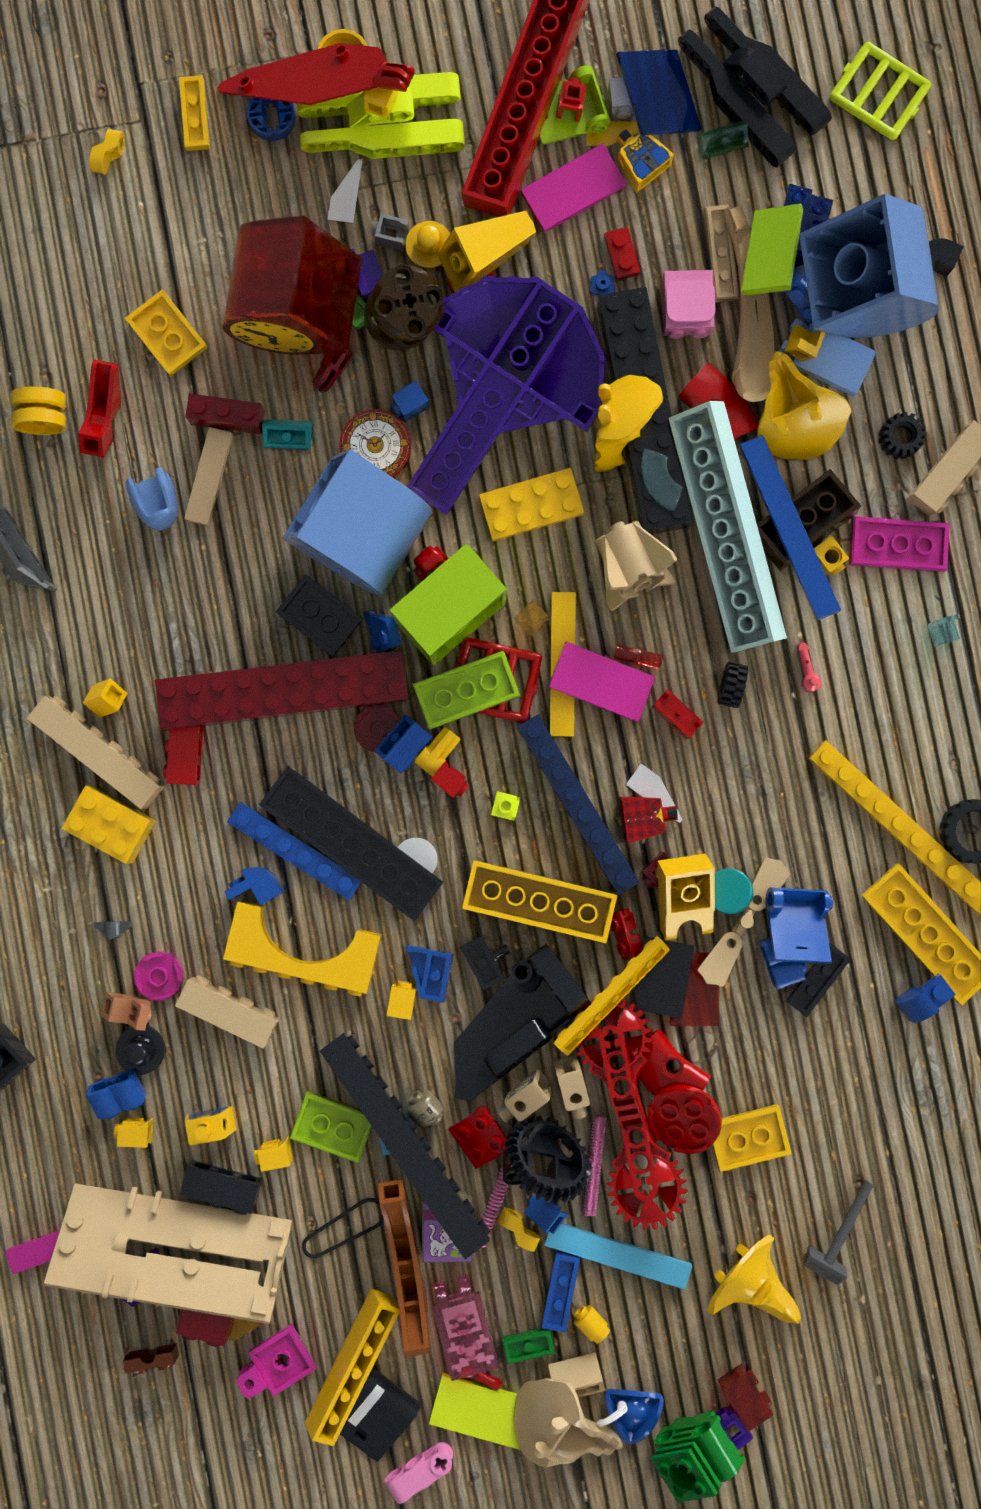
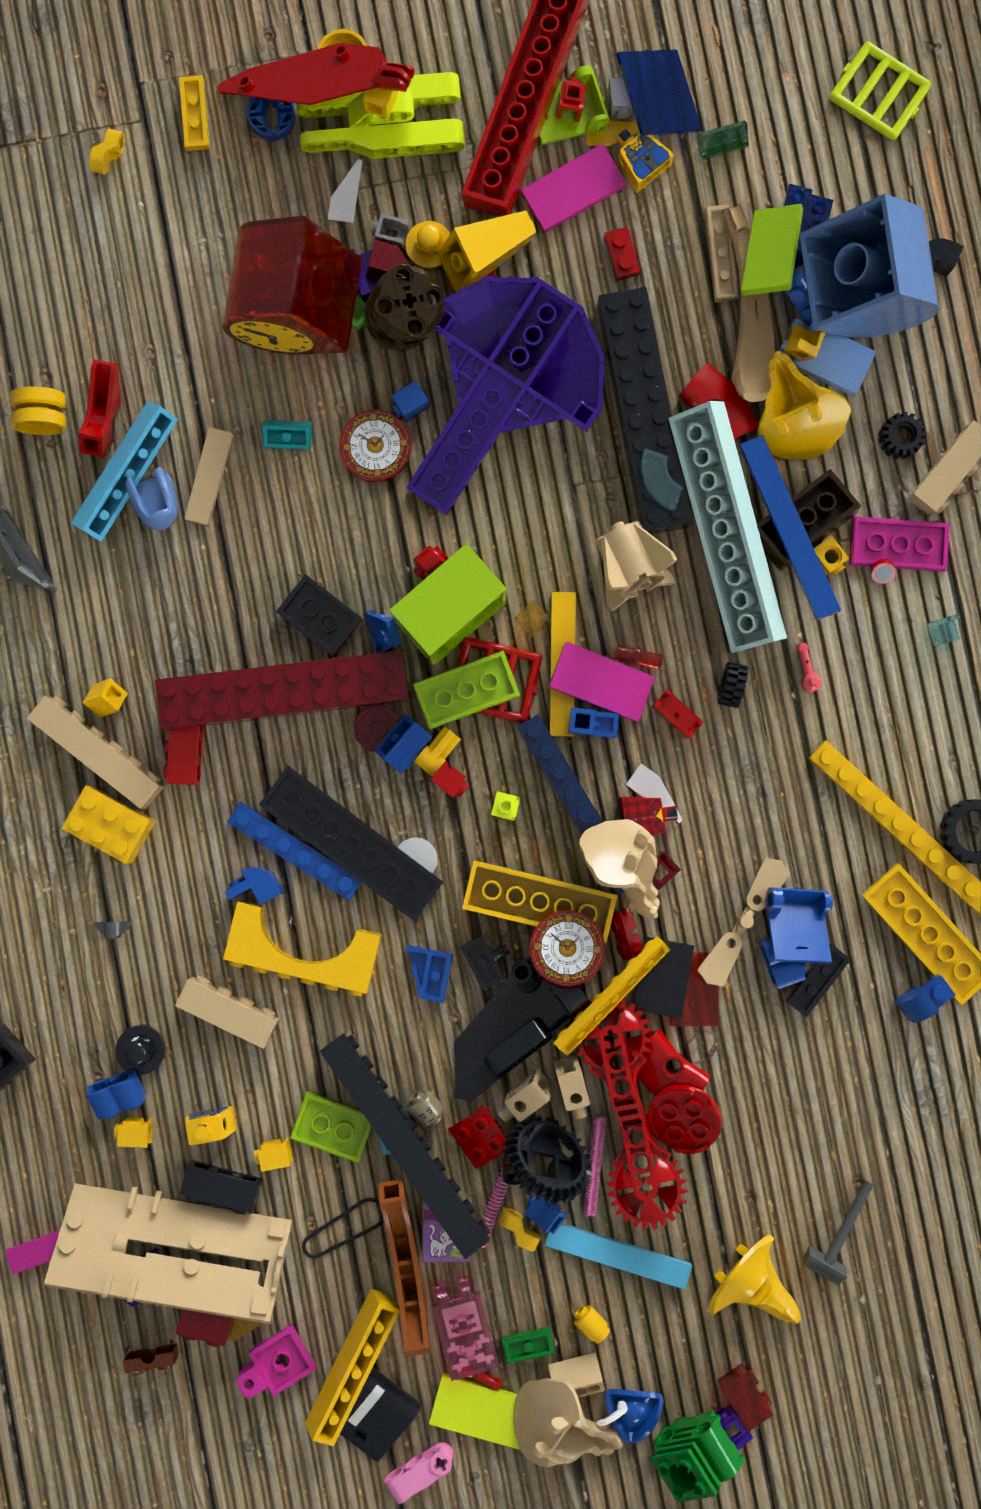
nougat brick [101,992,151,1031] -> none
yellow plate [125,289,208,377] -> none
dark pink tile [134,952,184,1001] -> none
dark red brick [185,393,265,435] -> none
medium blue brick [282,449,433,597] -> none
dark red arm [312,339,354,393] -> none
yellow brick [386,981,417,1020] -> none
yellow plate [479,467,584,542] -> none
blue plate [541,1251,580,1333] -> none
blue plant [590,270,616,295] -> none
yellow animal [594,375,663,472] -> none
yellow brick [658,853,715,941] -> none
bright pink brick [662,270,715,339] -> none
black beam [678,6,832,168] -> none
yellow plate [712,1104,792,1172] -> none
teal head [715,868,754,915] -> none
none -> medium azure brick [71,401,178,542]
none -> dark red slope [366,240,410,280]
none -> tile [530,910,605,986]
none -> blue brick [569,708,619,738]
none -> tan animal [579,819,660,918]
none -> tile [870,559,896,584]

